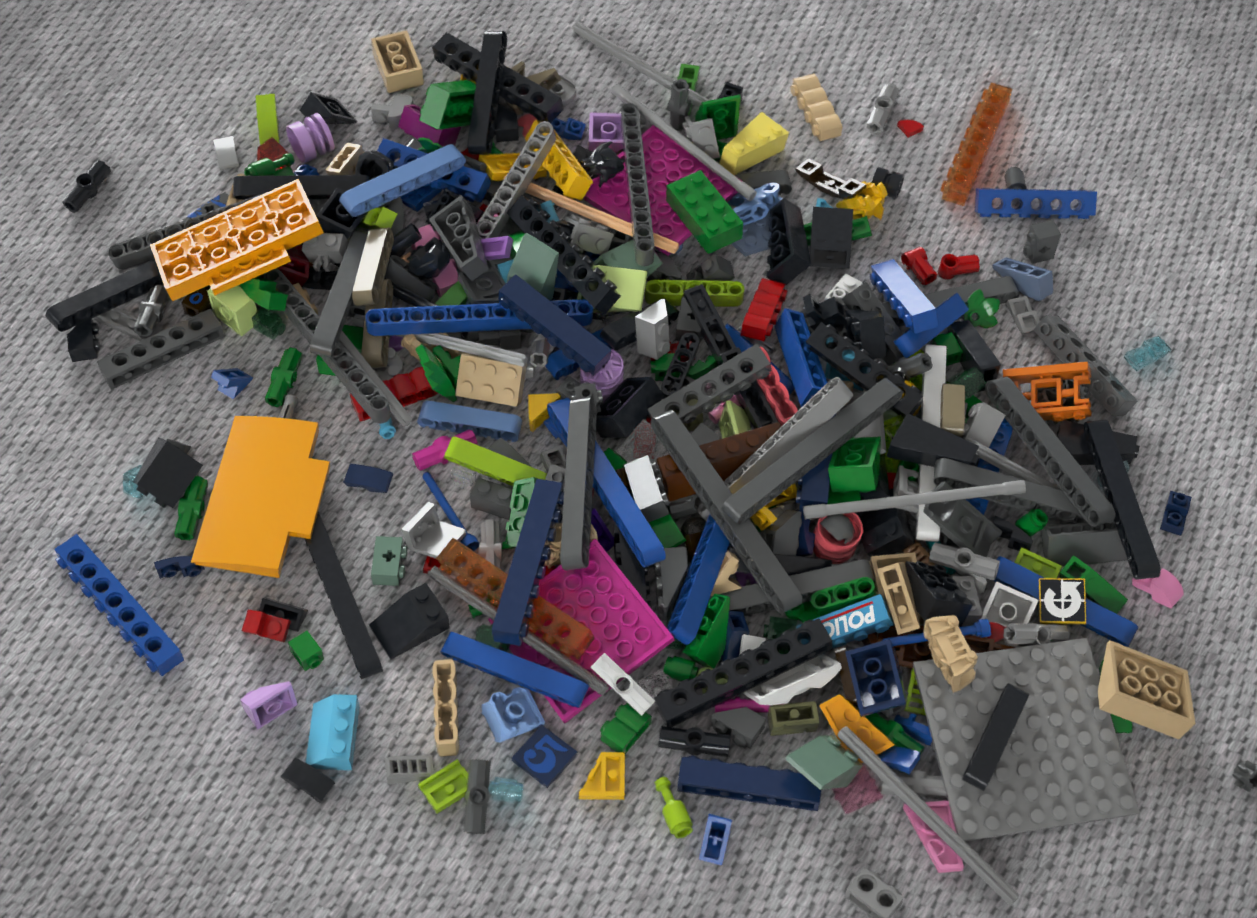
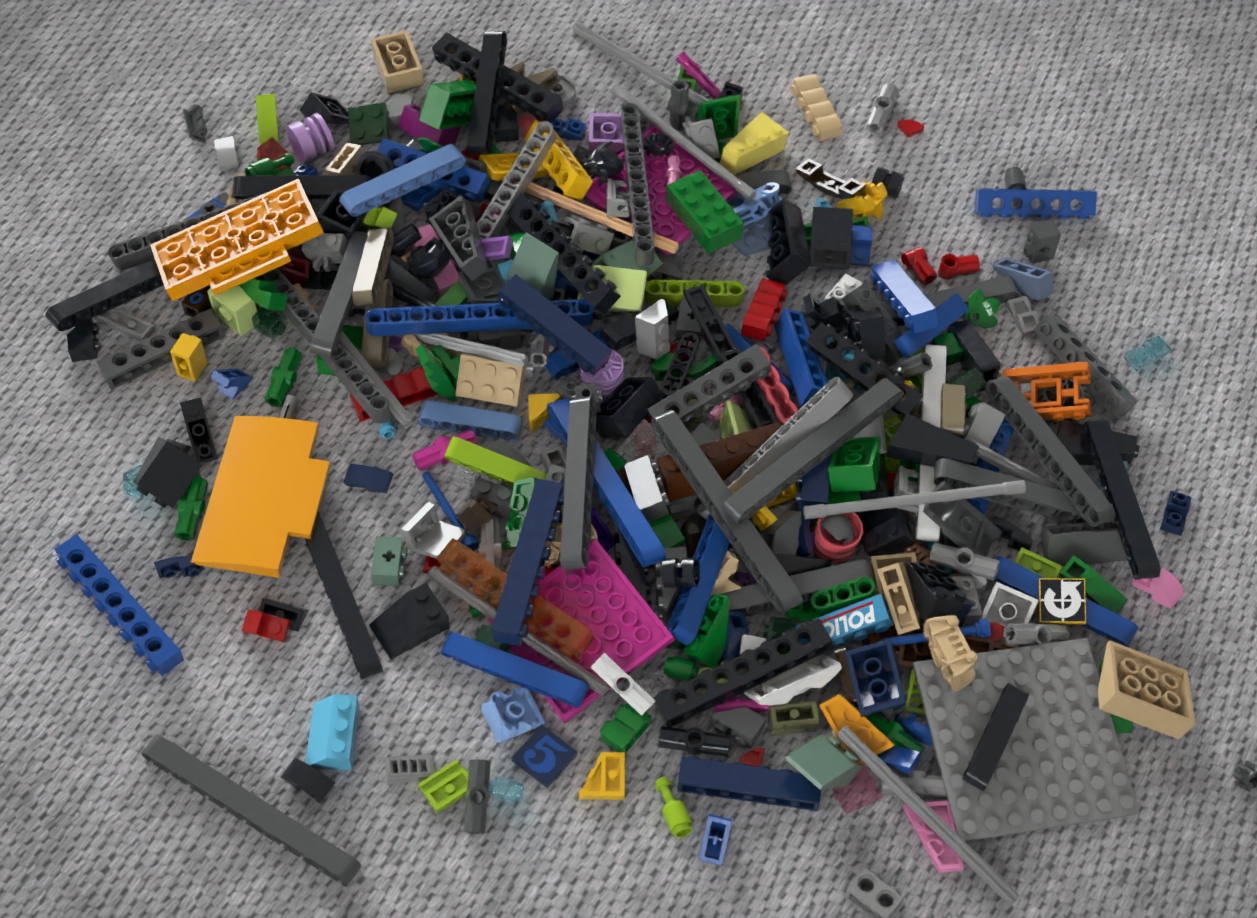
black piece [62,160,111,213] -> none
dark grey piece [134,285,168,338] -> none
lavender slope [240,681,297,729] -> none
green brick [288,630,324,671] -> none
tan brick [432,659,460,757] -> none
dark grey slope [686,254,735,281] -> none
clear orange brick [940,82,1013,206] -> none
green brick [1015,509,1048,537] -> none
none -> dark grey beam [141,734,362,887]
none -> yellow brick [170,333,208,382]
none -> black slope [180,397,218,463]
none -> dark grey hinge [183,104,208,143]
none -> dark green plate [348,102,390,145]
none -> dark brown brick [456,493,497,533]
none -> light grey hinge [606,178,629,217]
none -> black gear [643,133,674,158]
none -> black wheel [661,558,700,588]
none -> bright pink pin [666,155,681,185]
none -> dark pink pin [675,51,721,100]
none -> red tile [739,748,765,767]
none -> blue slope [850,225,872,266]

